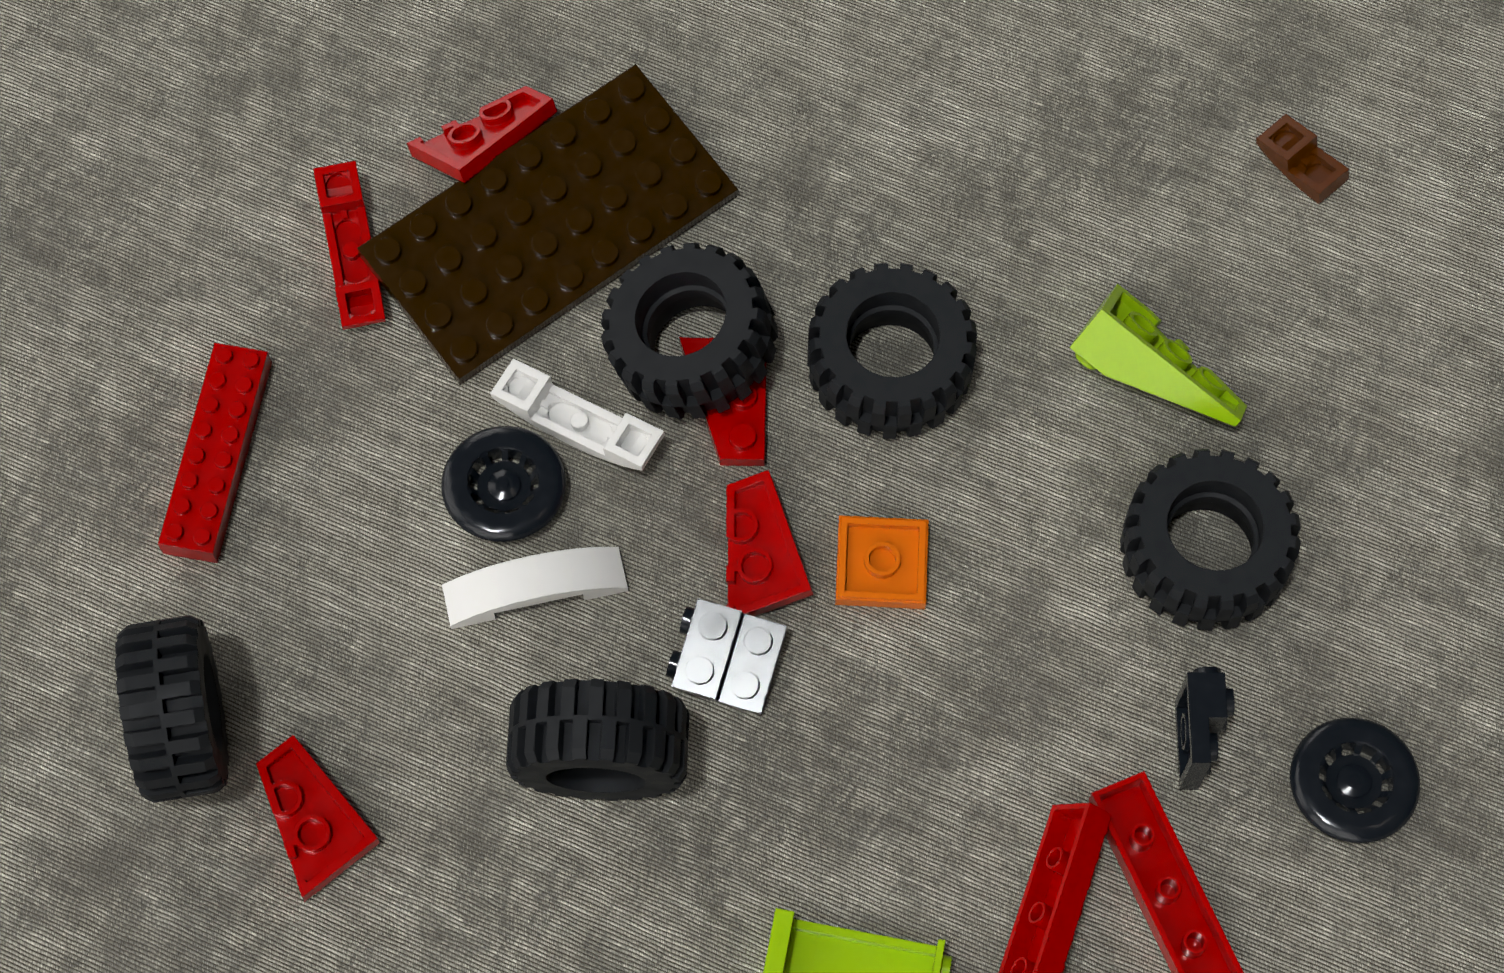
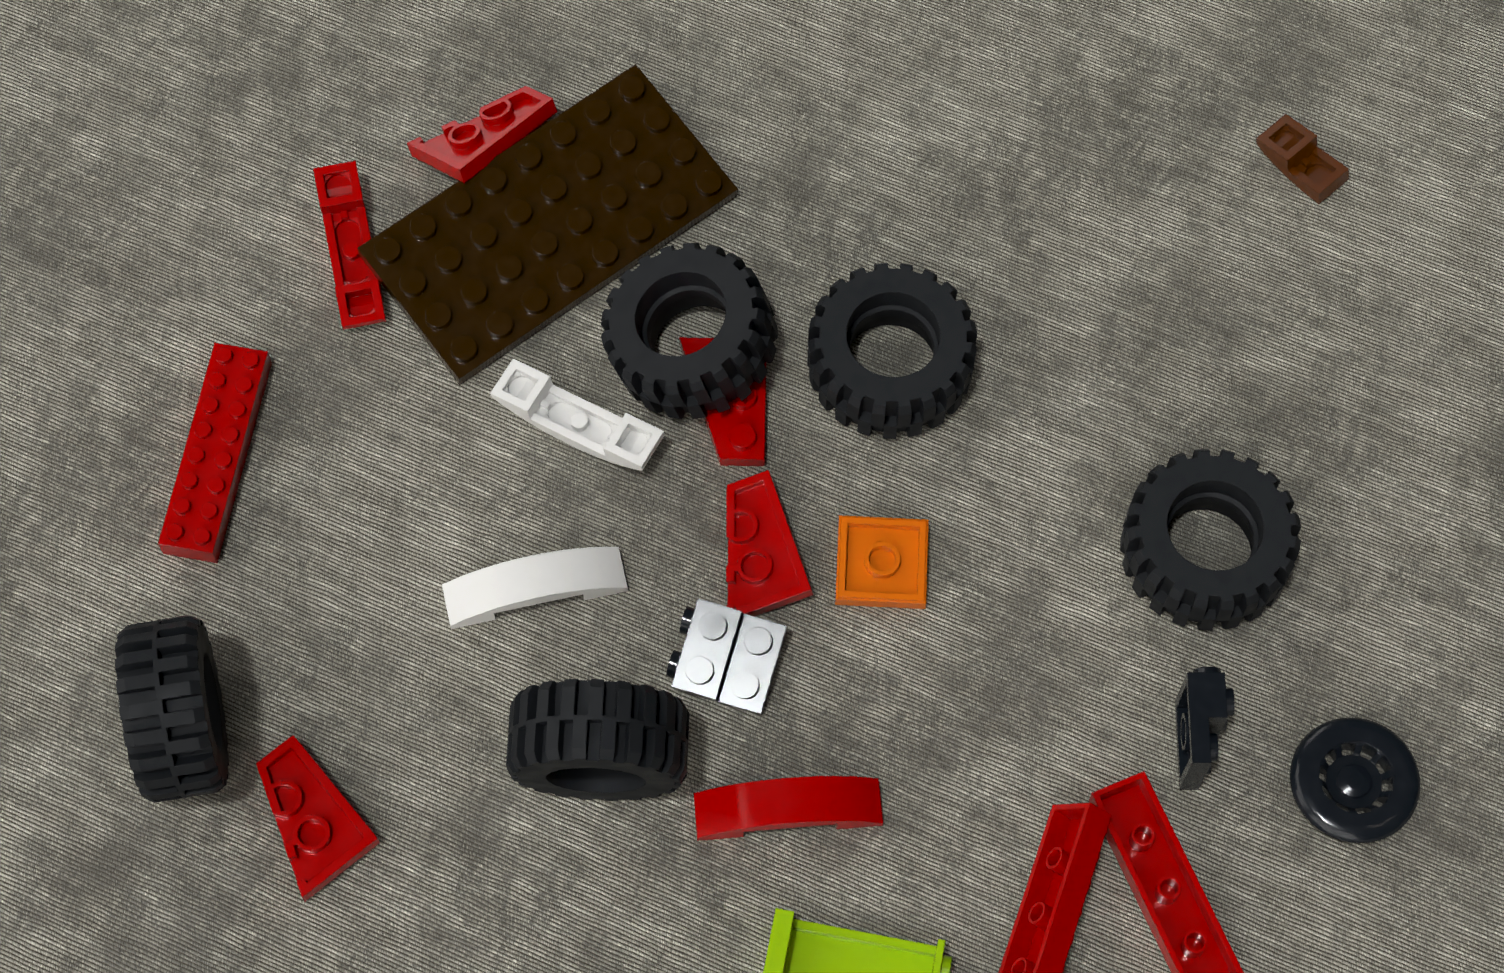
black wheel [441,426,566,542] -> none
lime wedge [1070,284,1247,427] -> none
none -> red slope [694,776,883,841]

